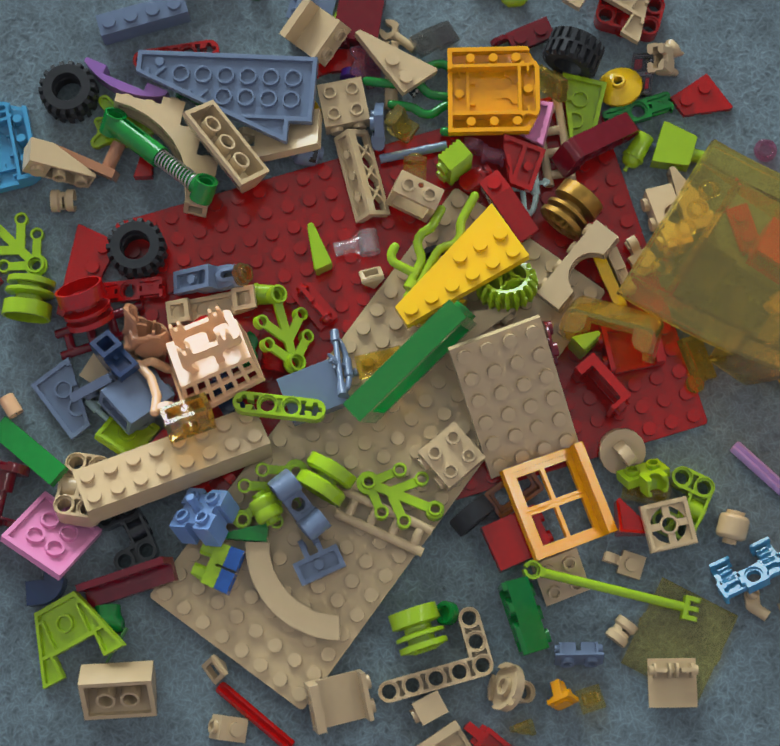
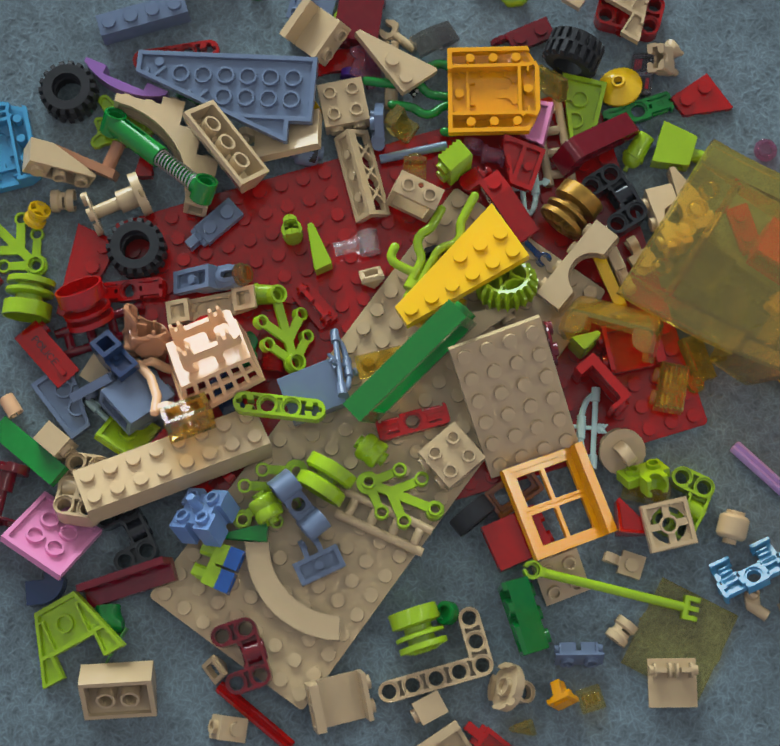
none -> red door [14,320,80,389]
none -> yellow wheel [23,200,51,229]
none -> tan brick [33,421,78,463]
none -> tan piece [80,172,153,237]
none -> sand blue hinge [185,197,244,252]
none -> dark red beam [210,617,273,695]
none -> lime hinge [281,214,303,245]
none -> lime piece [353,433,389,468]
none -> red piece [375,402,450,442]
none -> clear blue hand [524,240,552,267]
none -> light aqua piece [573,387,608,470]
none -> black beam [581,164,647,238]
none -> clear yellow brick [649,361,690,415]

